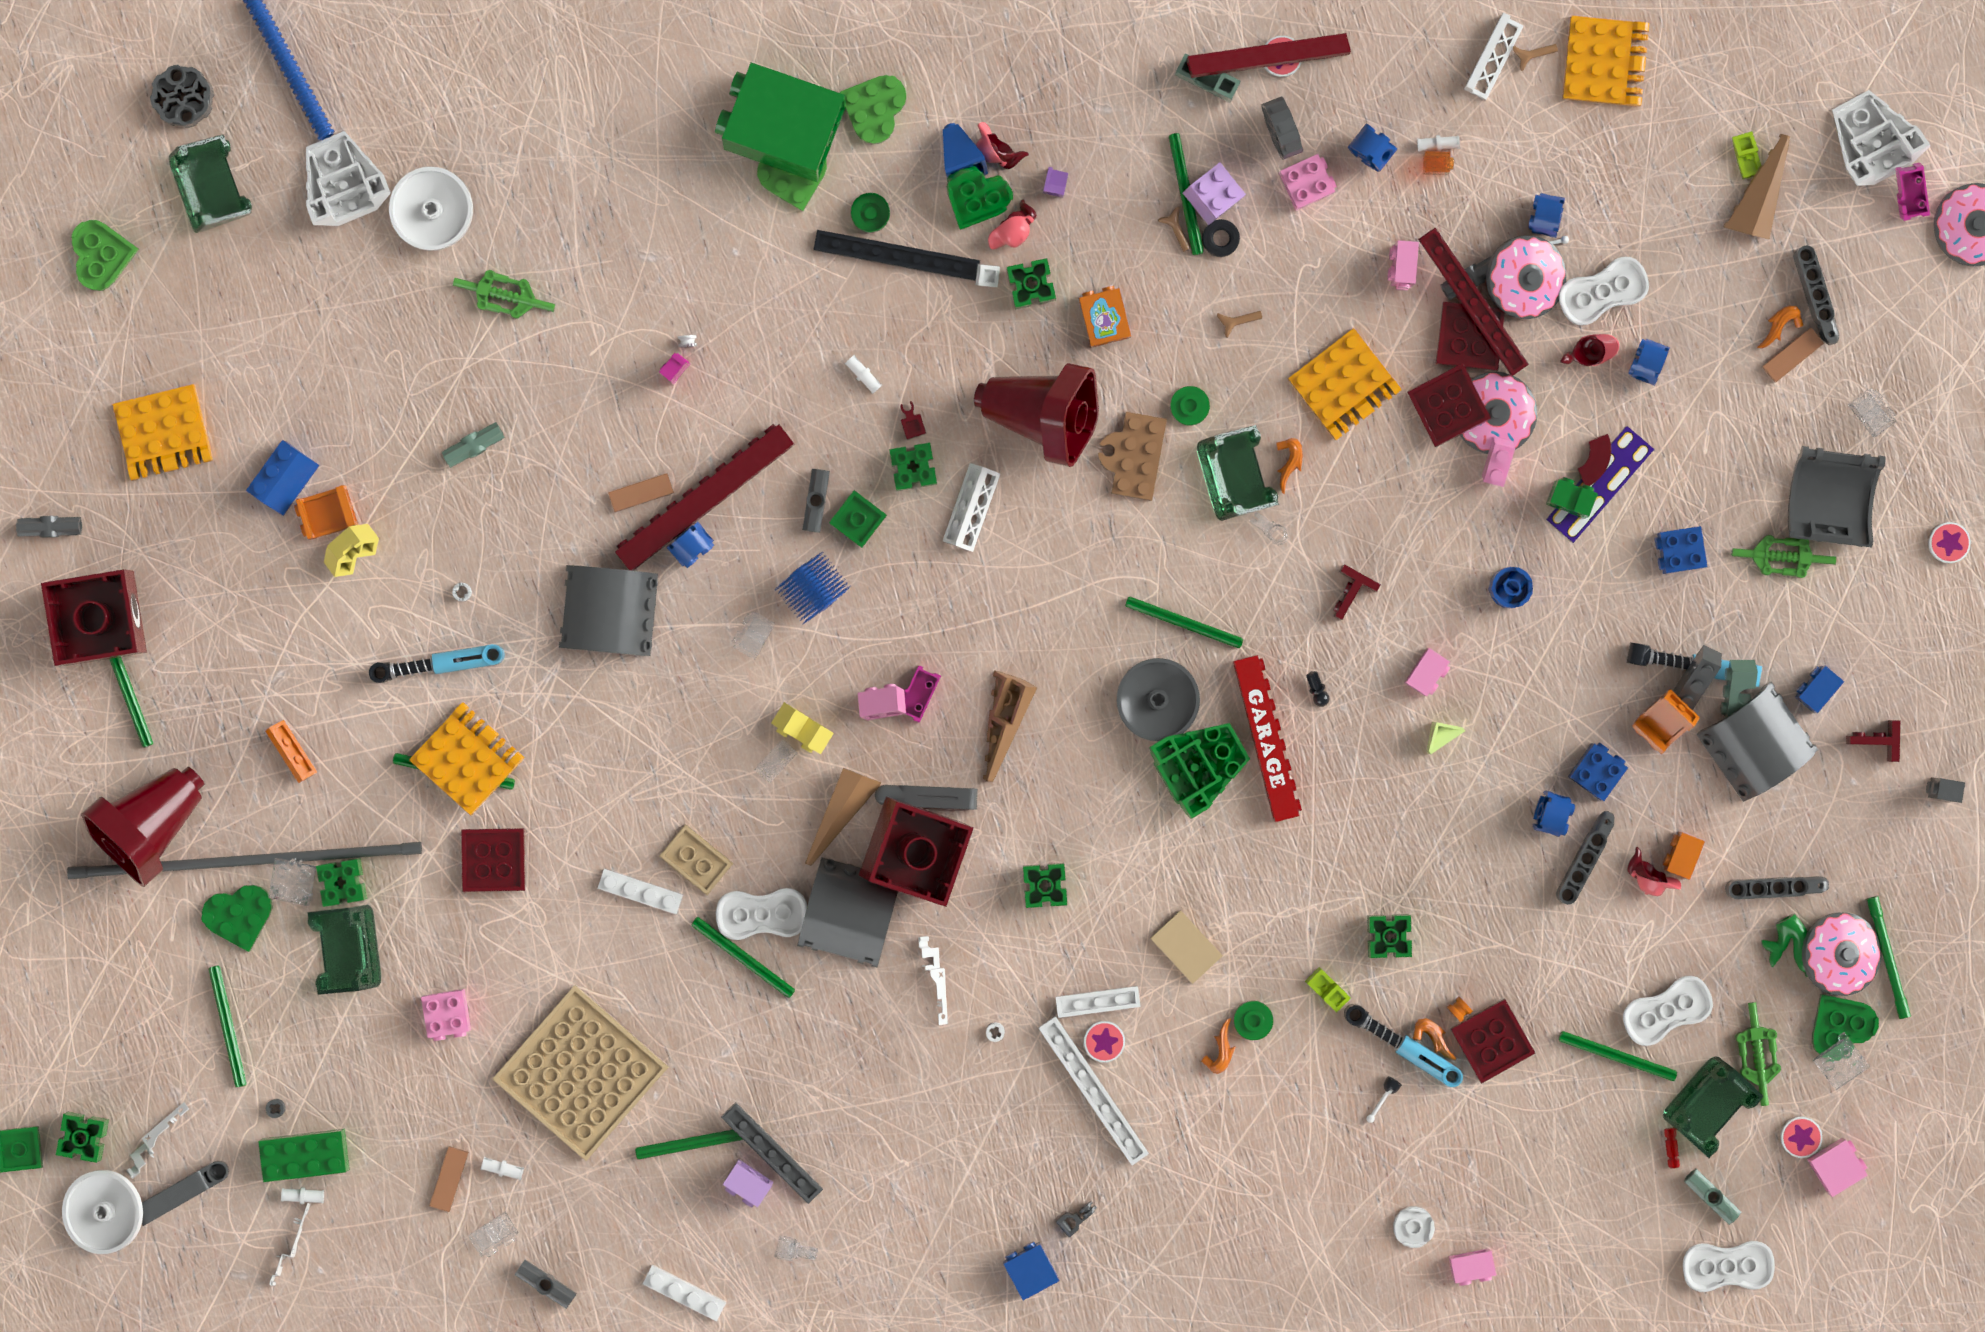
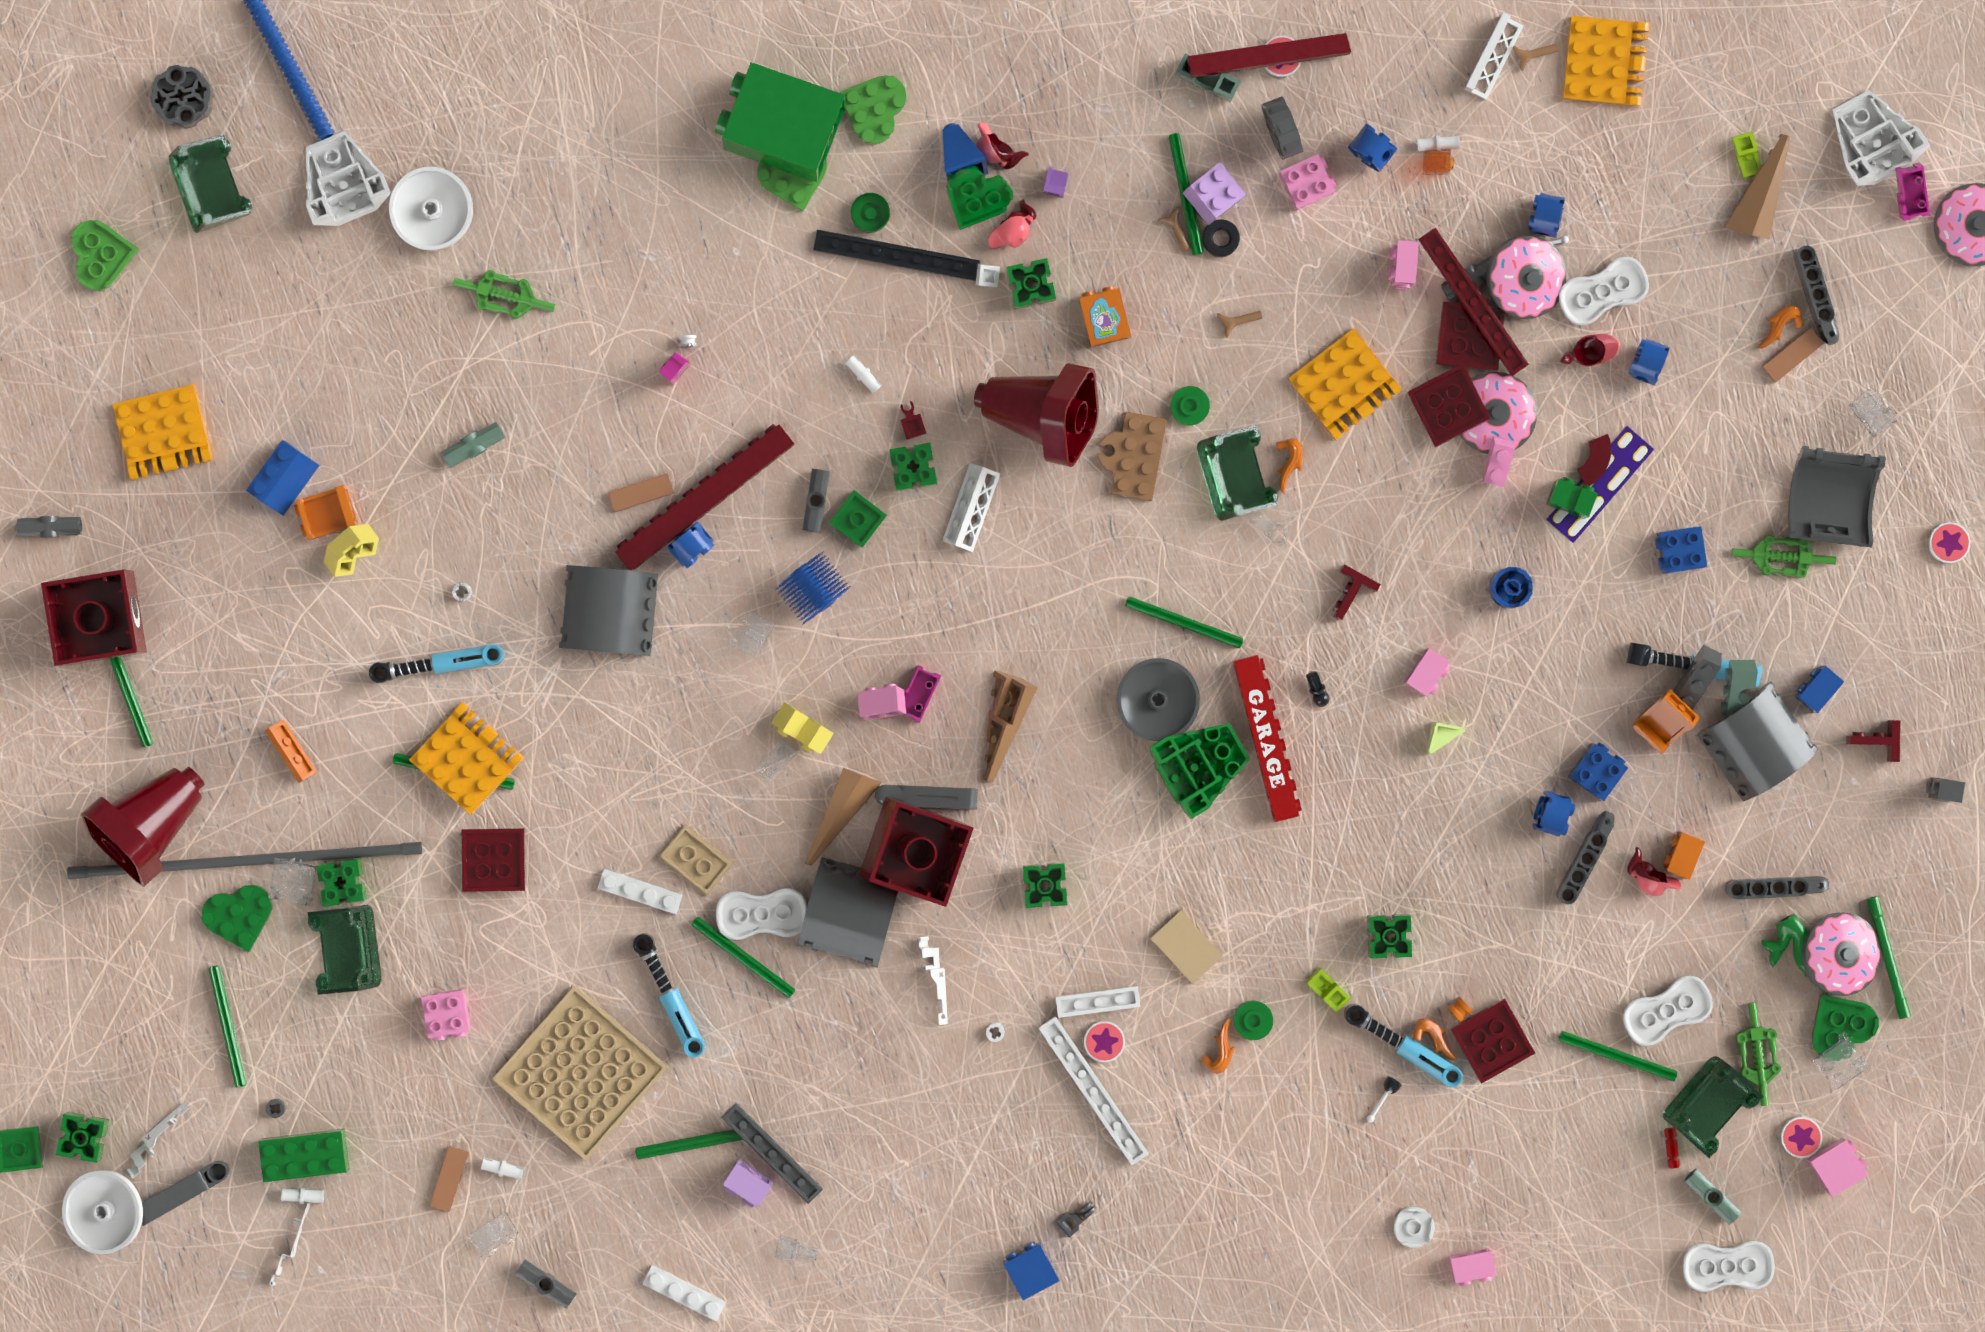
none -> piece [633,933,705,1058]

